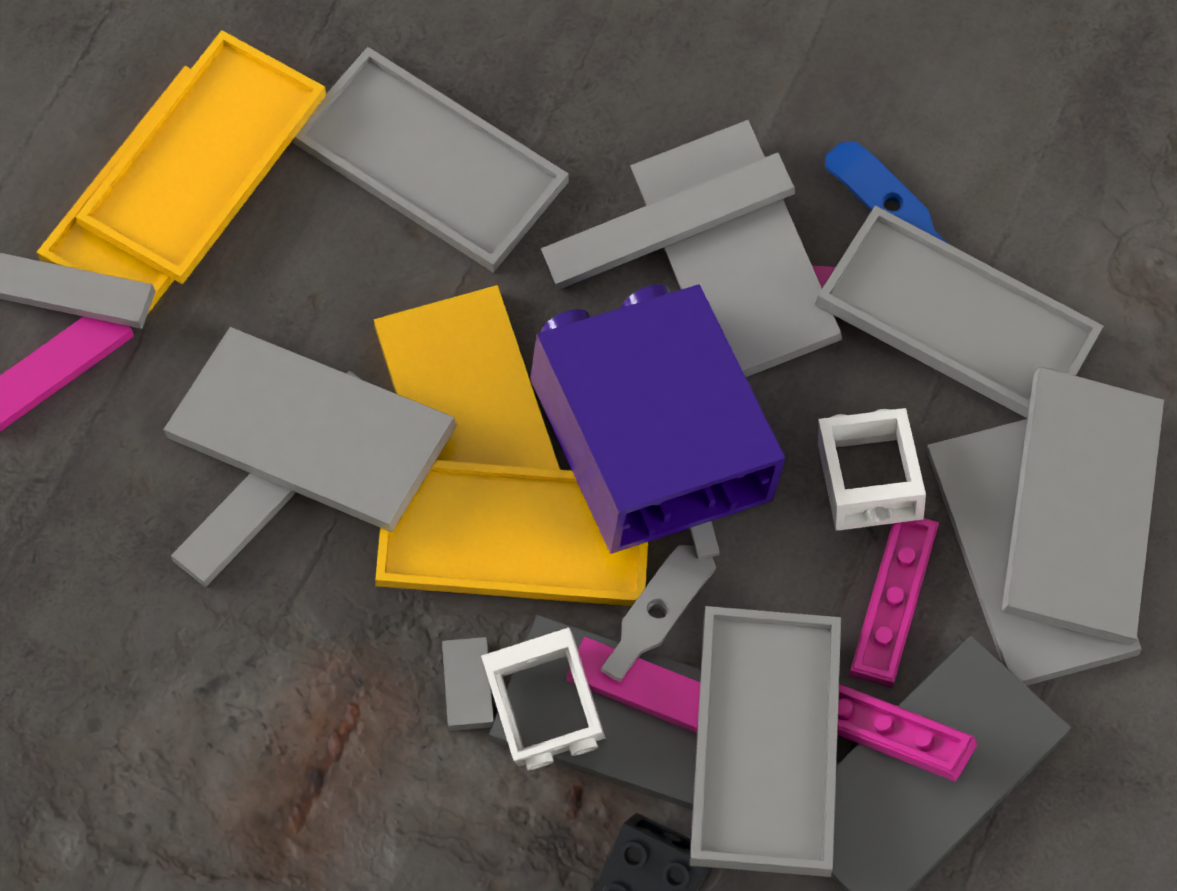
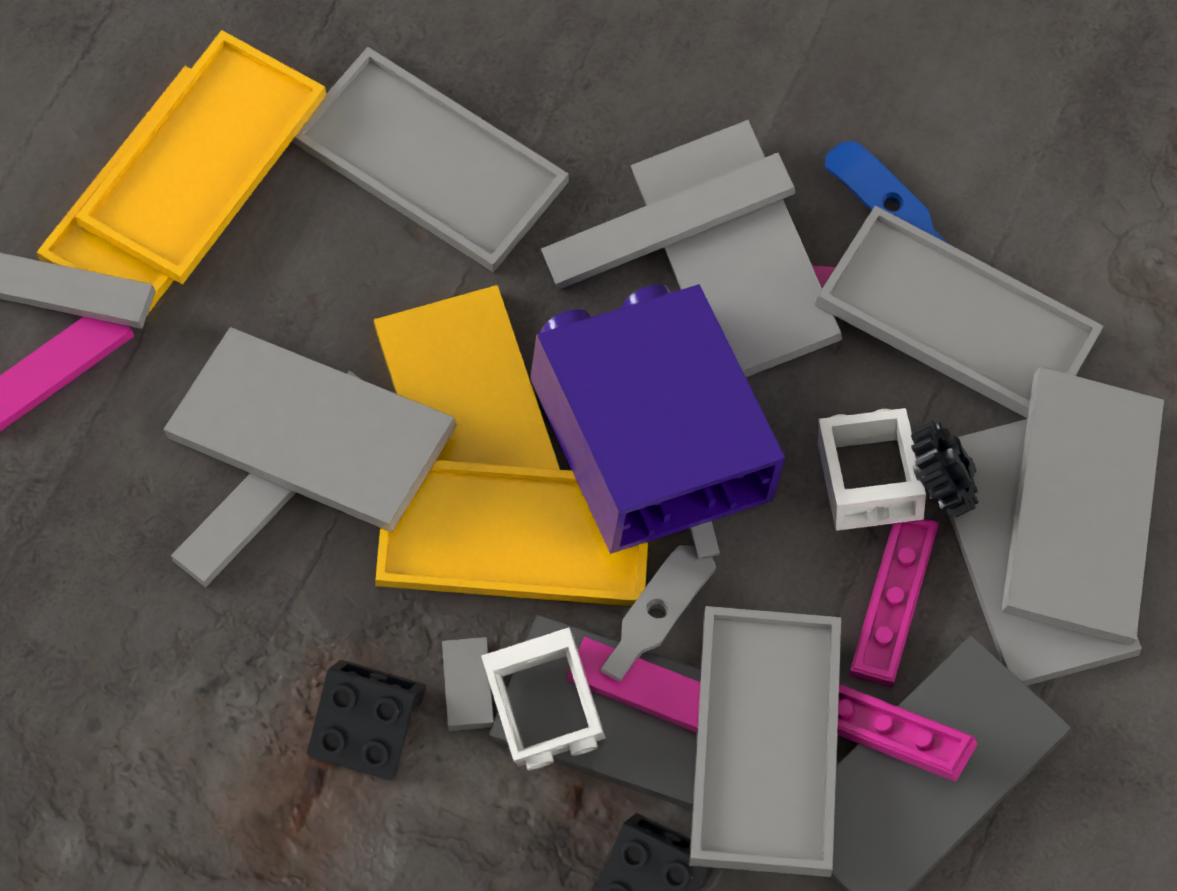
none -> black bracket [307,659,427,780]
none -> black gear [911,421,979,517]

